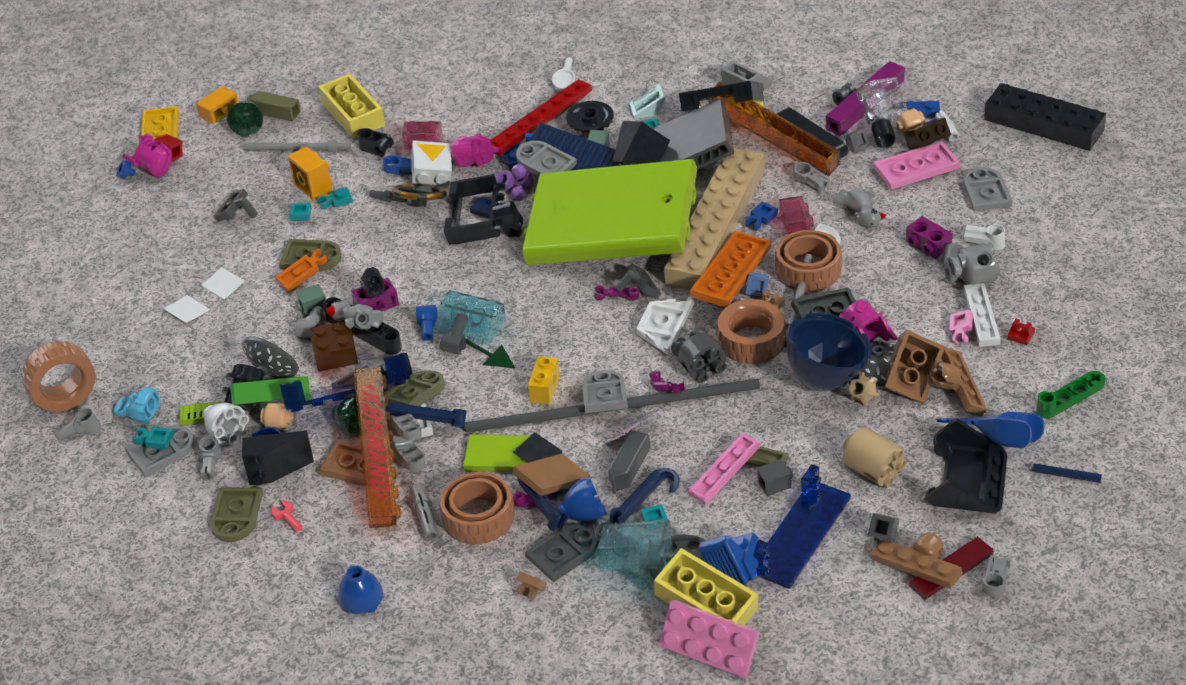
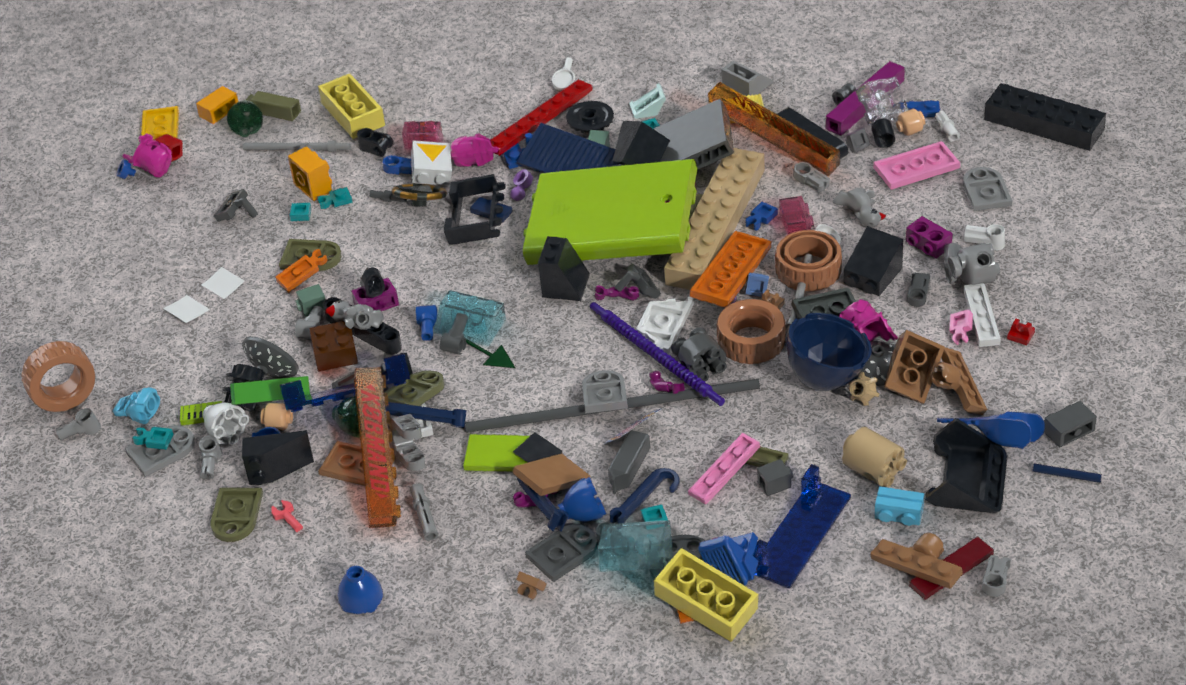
nougat tyre [440,472,515,544] -> none
black piece [493,201,524,237] -> none
medium lavender plate [495,164,527,191] -> none
light grey tile [516,141,577,177] -> none
yellow brick [528,356,560,404] -> none
bright pink plate [659,600,760,678] -> none
black hinge [679,81,764,113] -> none
dark grey brick [868,513,900,541] -> none
dark brown brick [903,117,951,149] -> none
green beam [1036,371,1106,419] -> none
none -> black slope [538,236,590,301]
none -> dark purple hose [590,302,725,406]
none -> black slope [844,226,903,296]
none -> medium azure brick [875,486,925,526]
none -> dark grey piece [908,273,930,307]
none -> dark grey brick [1044,401,1097,448]

